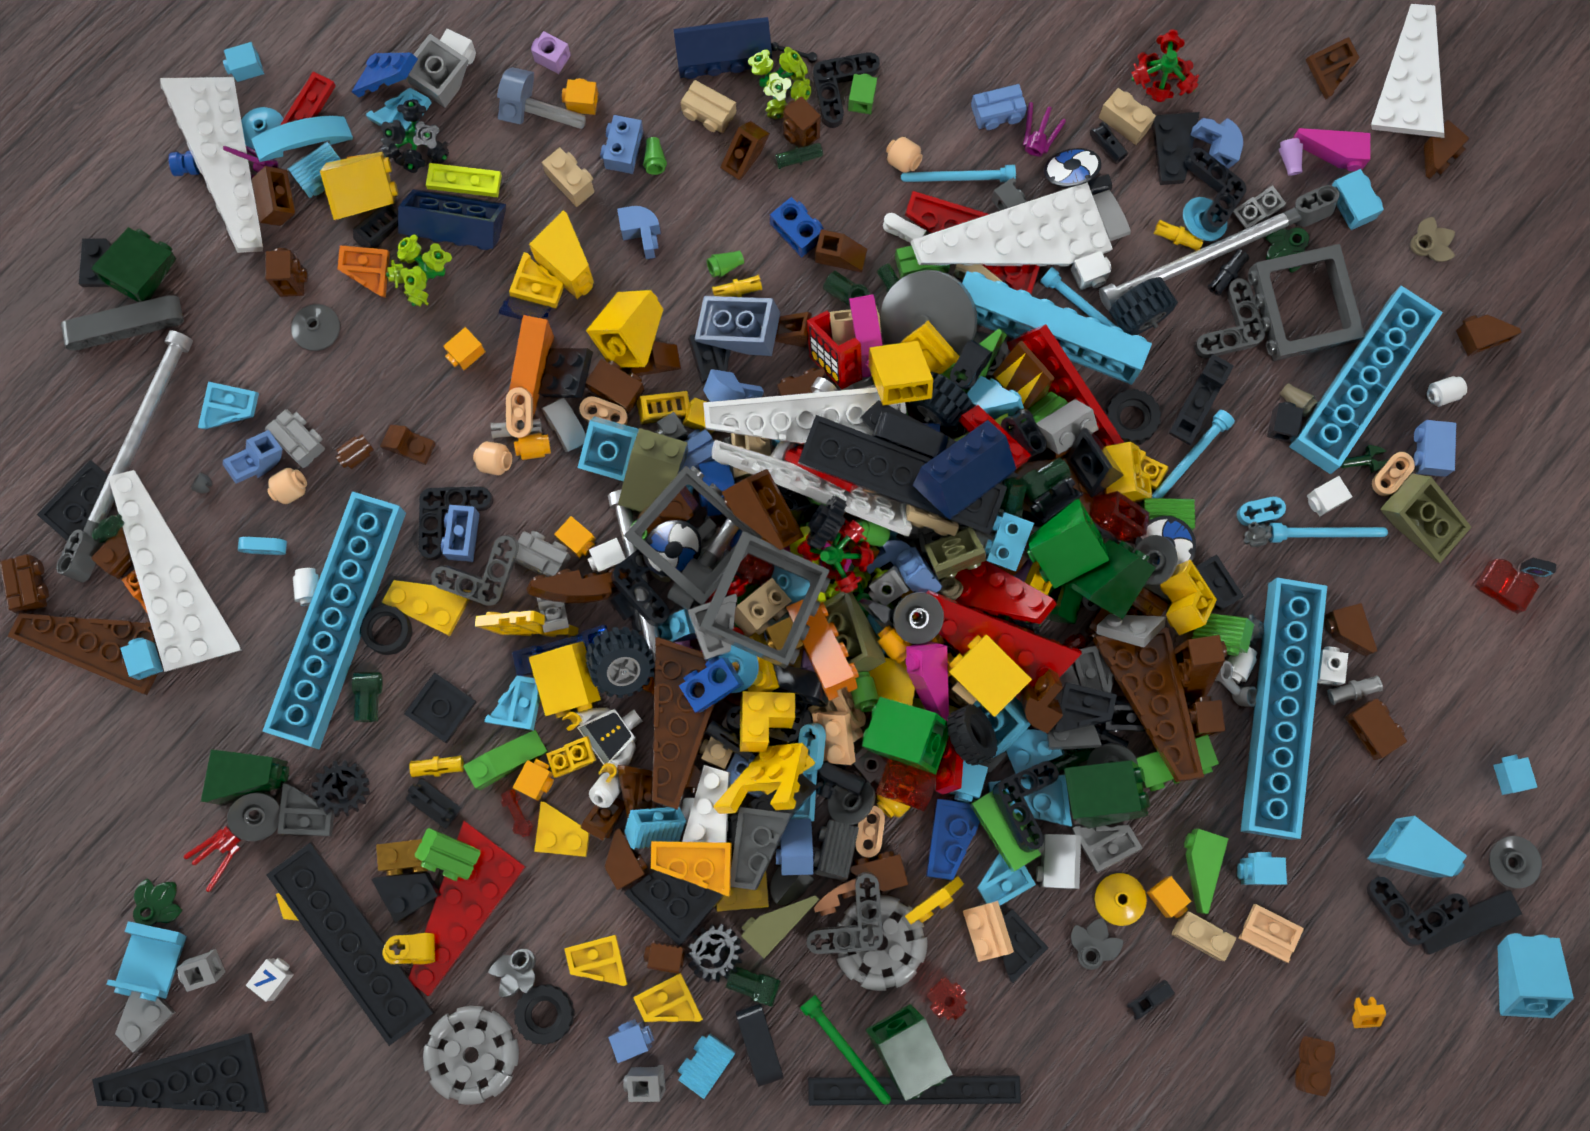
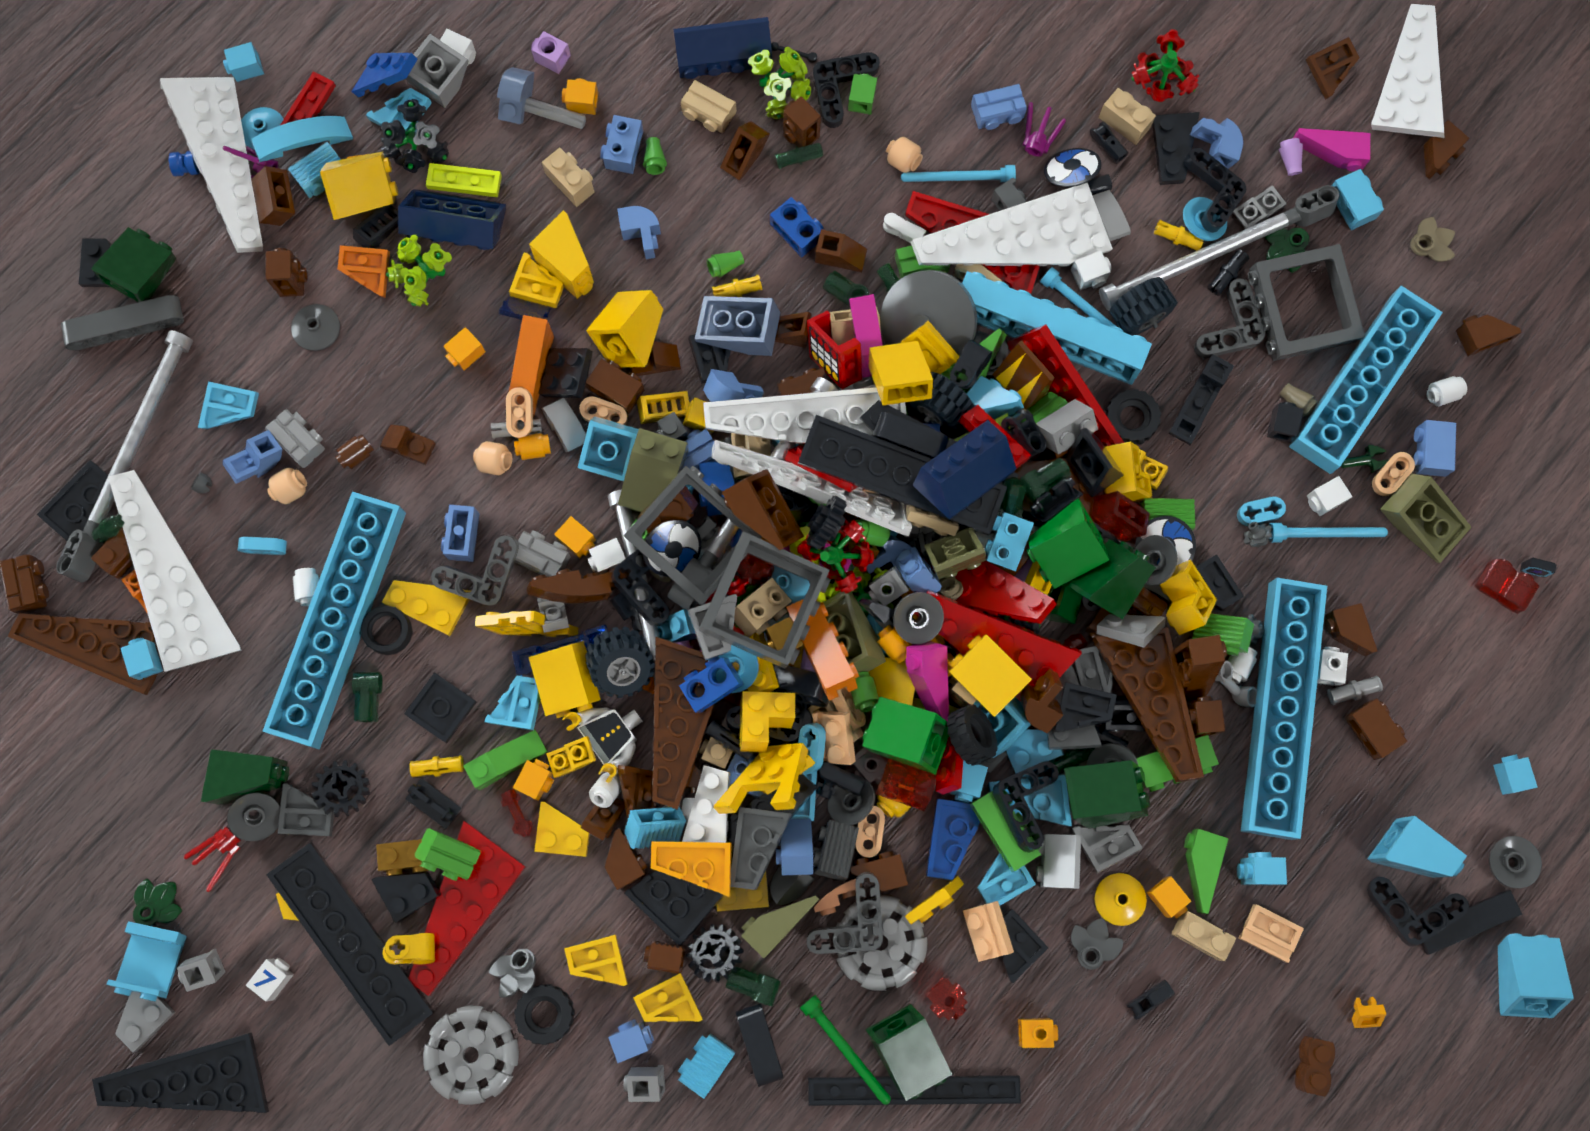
black beam [419,486,493,561] -> none
medium azure piece [1152,410,1235,498] -> none
none -> light orange brick [1018,1018,1058,1048]

